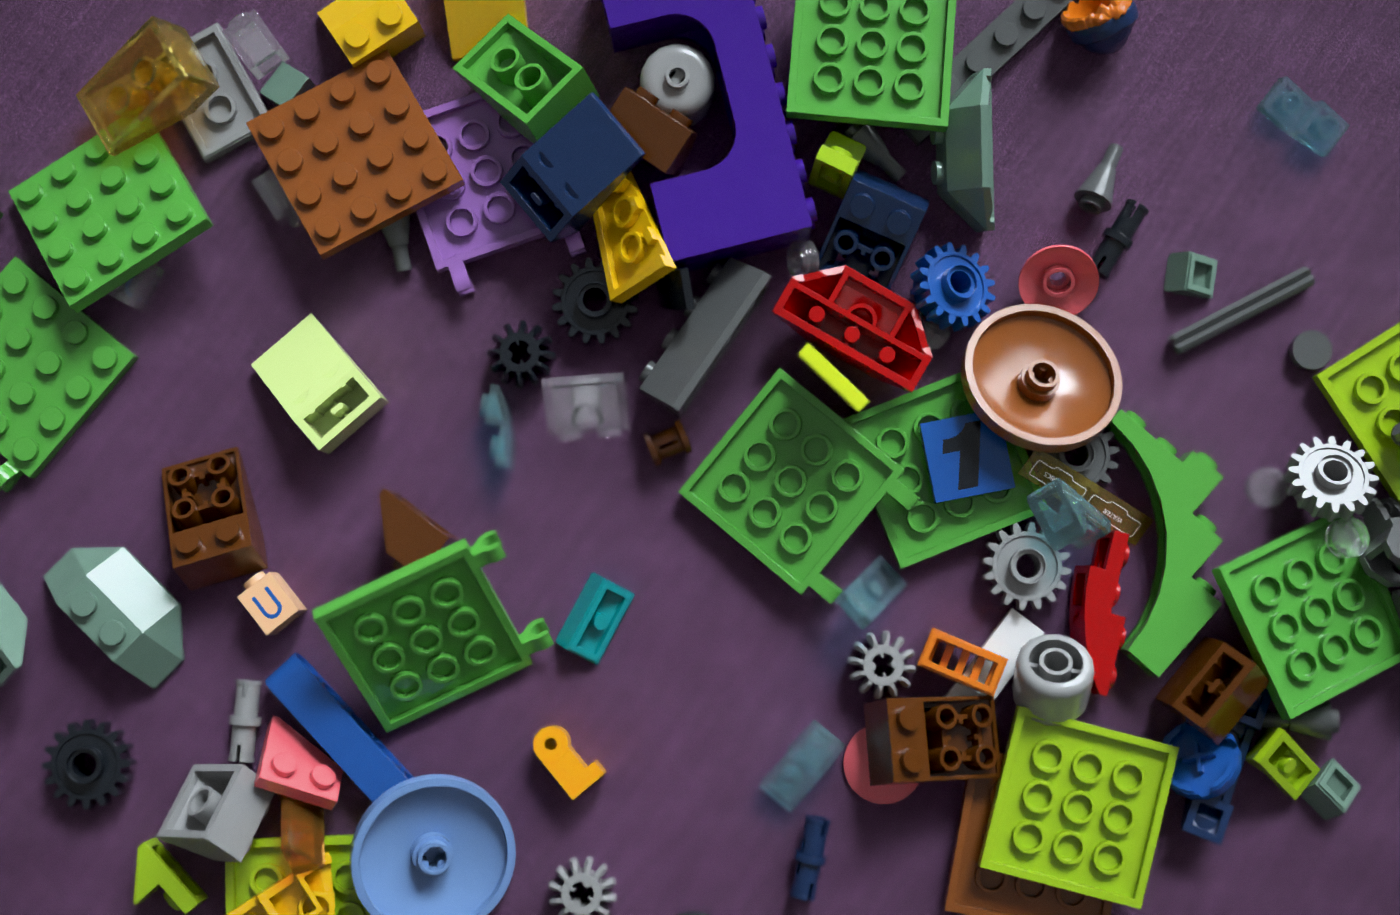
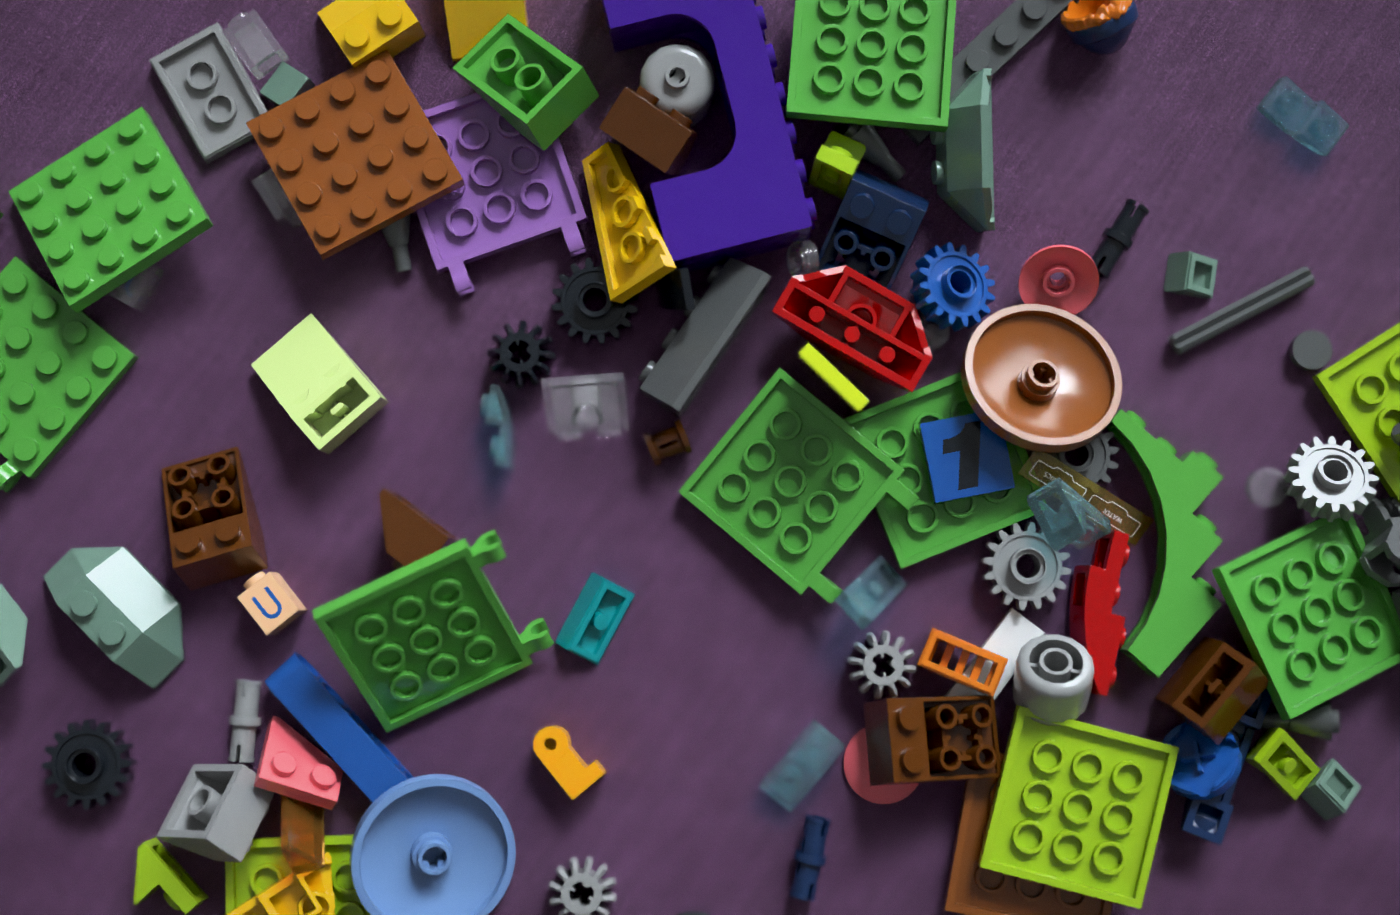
clear yellow slope [76,16,220,156] -> none
dark blue slope [500,92,646,243] -> none
dark grey cone [1074,143,1124,214] -> none
clear tile [1325,517,1370,559] -> none

